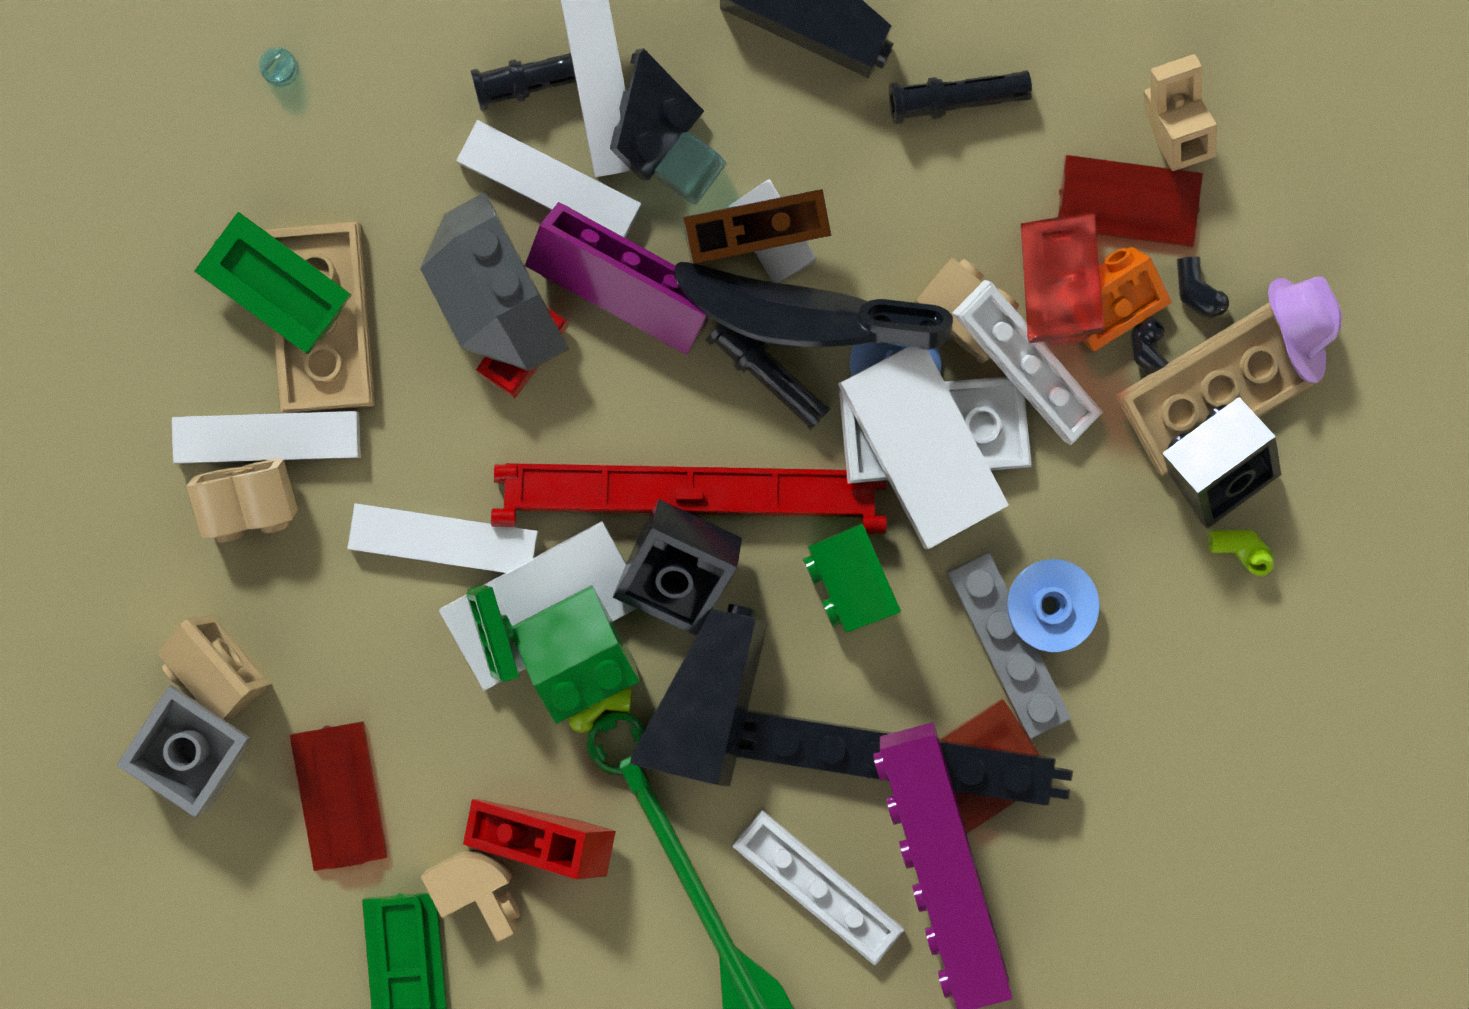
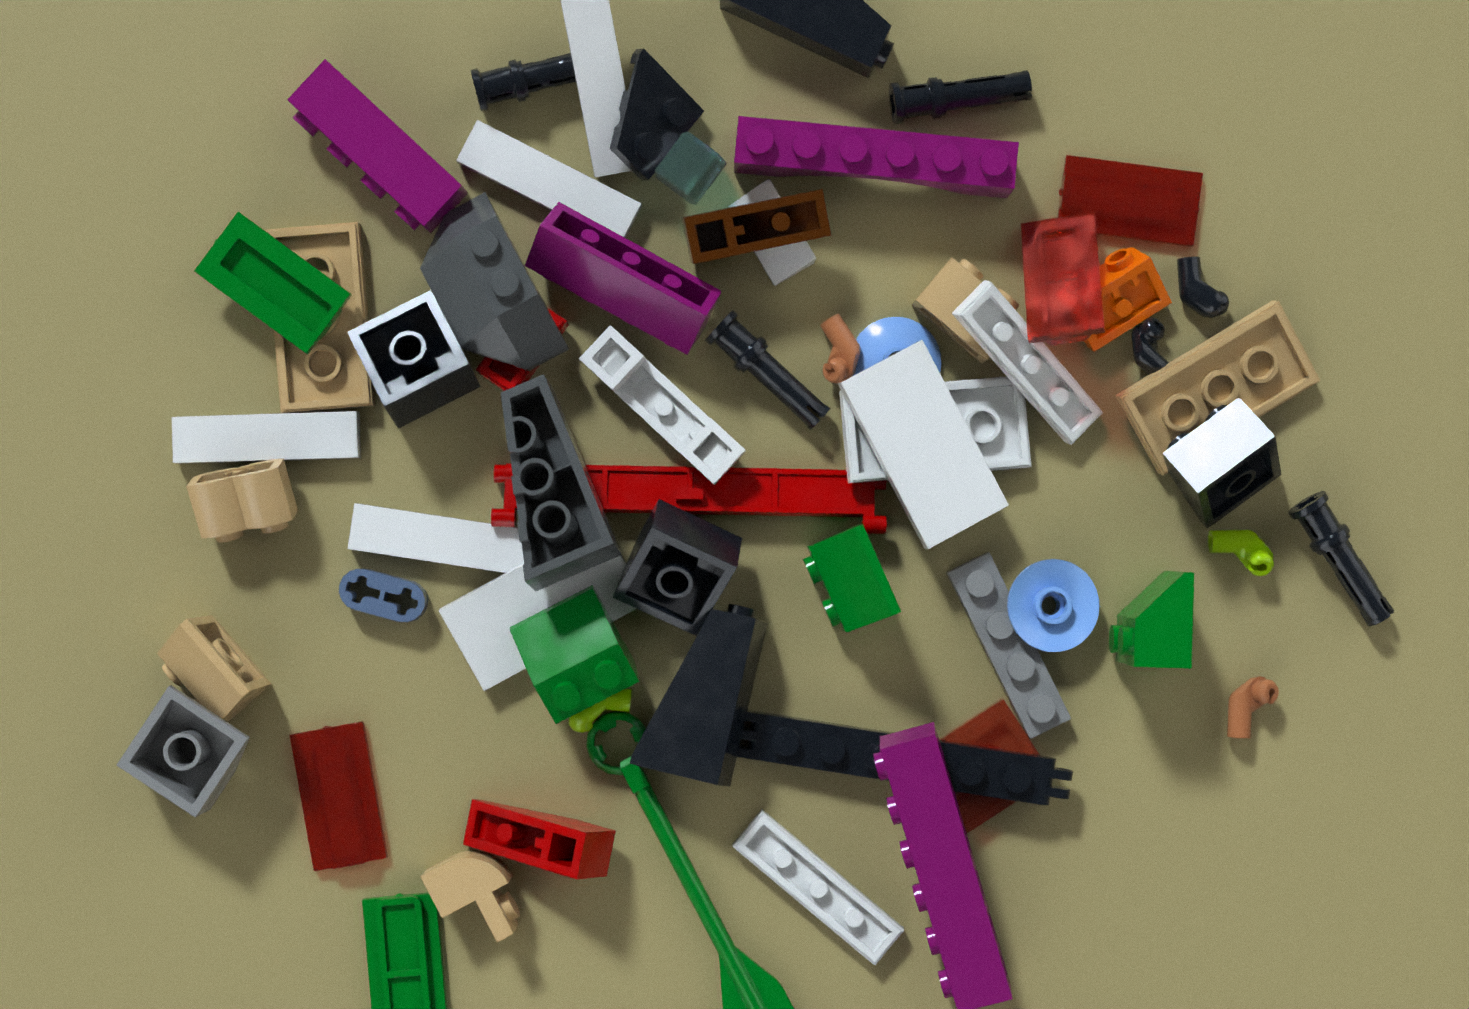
clear light blue hinge [259,47,299,87] -> none
green plate [466,585,519,683] -> none
black plant [674,262,953,350] -> none
tan brick [1143,54,1217,172] -> none
lavender piece [1268,276,1342,383] -> none
none -> magenta brick [287,59,468,233]
none -> sand blue beam [339,569,428,622]
none -> black slope [347,290,481,429]
none -> dark grey wedge [501,374,622,592]
none -> white slope [579,325,746,485]
none -> magenta arch [734,116,1019,198]
none -> nougat arm [820,313,861,384]
none -> green slope [1109,571,1194,669]
none -> nougat arm [1227,676,1279,738]
none -> black pin [1288,491,1394,626]

